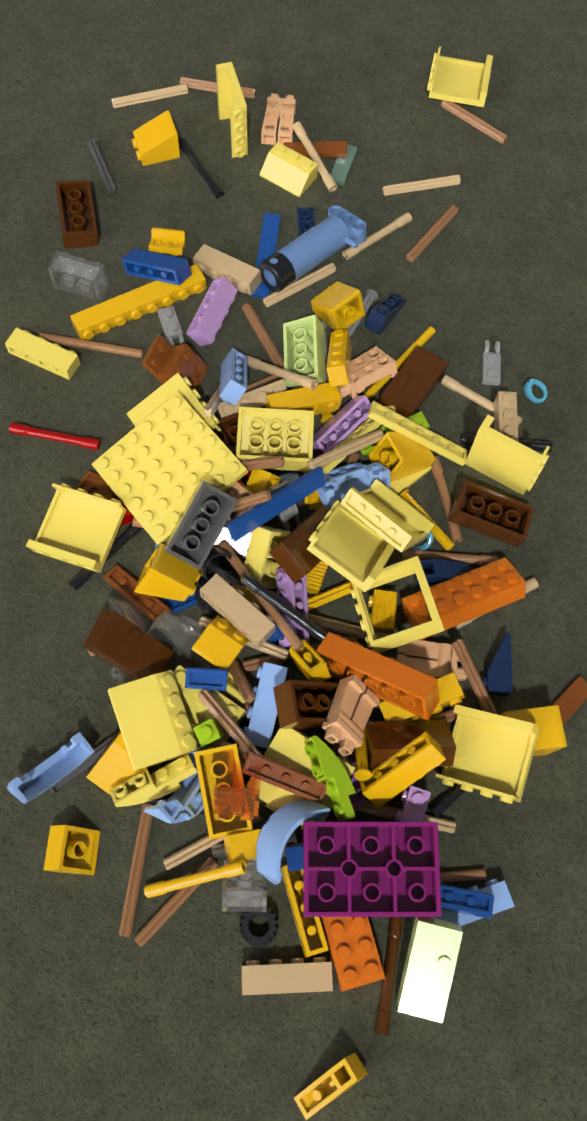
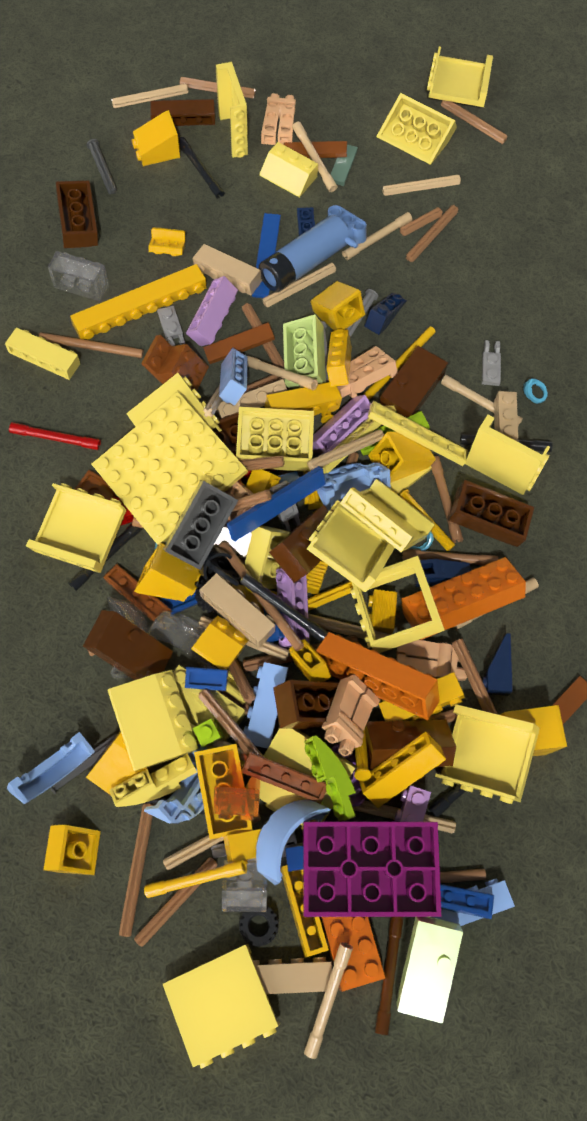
blue brick [122,248,191,285] -> none
yellow slope [294,1053,368,1120] -> none
none -> reddish brown brick [150,99,215,126]
none -> light yellow panel [163,944,280,1069]
none -> dark orange tile [203,322,275,364]
none -> tan piece [304,942,353,1059]
none -> light yellow slope [376,93,457,165]
none -> medium nougat axle [400,207,443,236]

